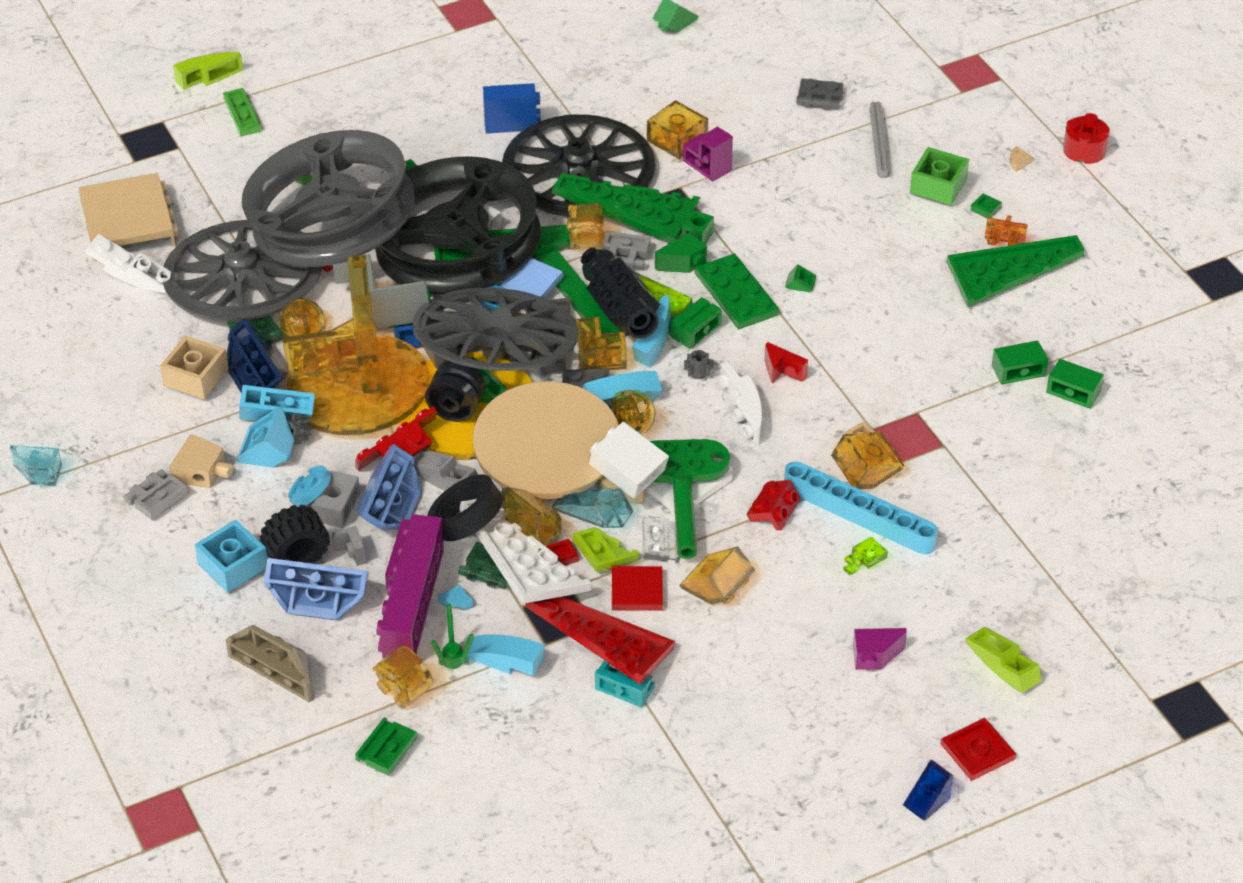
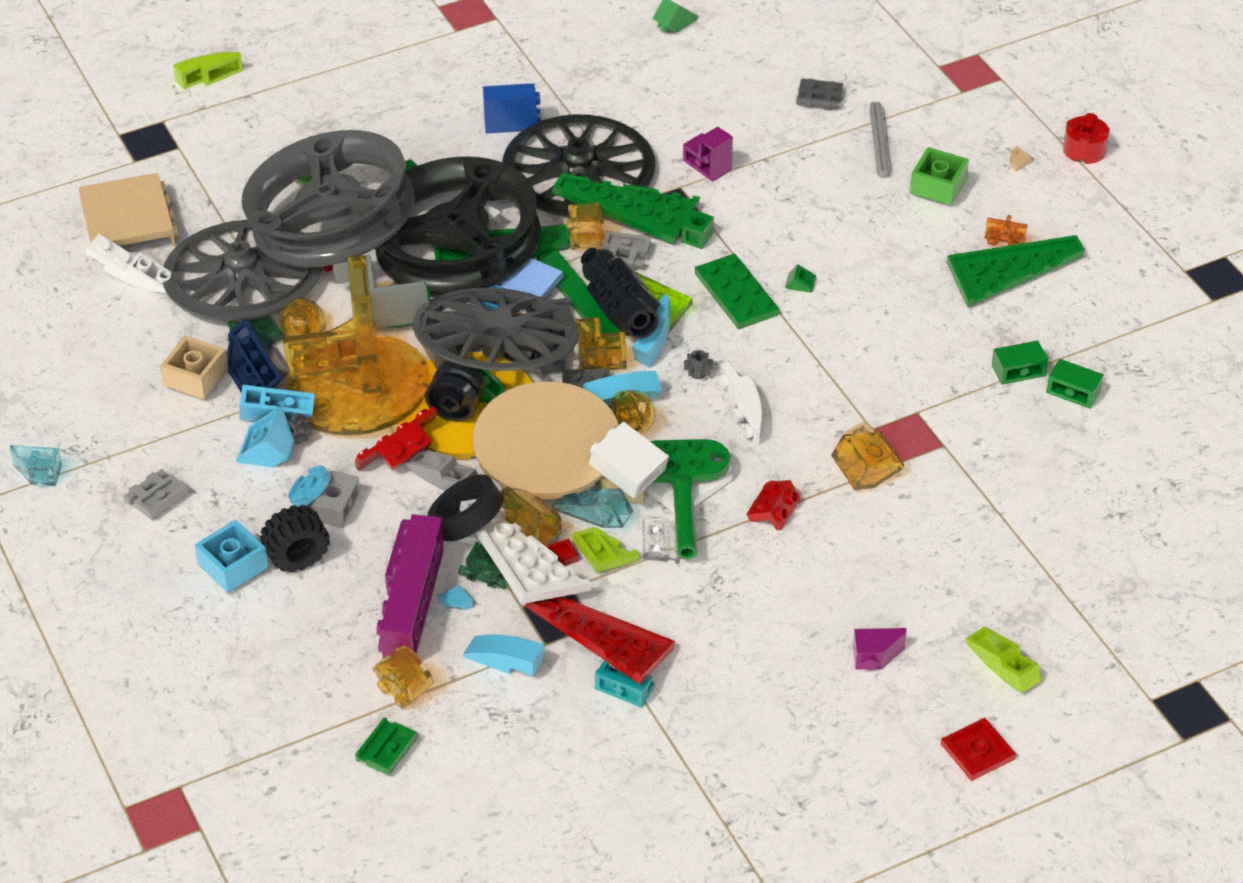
tan torso [170,434,234,488] -> none
bright green tile [223,88,261,137] -> none
dark tan wedge [226,625,312,702] -> none
medium blue wedge [264,558,368,620] -> none
light grey bracket [332,526,367,566] -> none
medium blue wedge [356,444,421,530] -> none
blue slope [393,325,420,351] -> none
green plant [431,604,474,669] -> none
red tile [612,566,663,610] -> none
clear yellow brick [647,100,708,159] -> none
green slope [655,232,707,273] -> none
green brick [670,297,722,349] -> none
clear yellow slope [679,546,755,605] -> none
red slope [764,342,808,383] -> none
medium azure beam [784,462,938,554] -> none
clear neon green plate [843,537,888,576] -> none
clear blue slope [903,760,954,821] -> none
green tile [970,193,1002,219] -> none

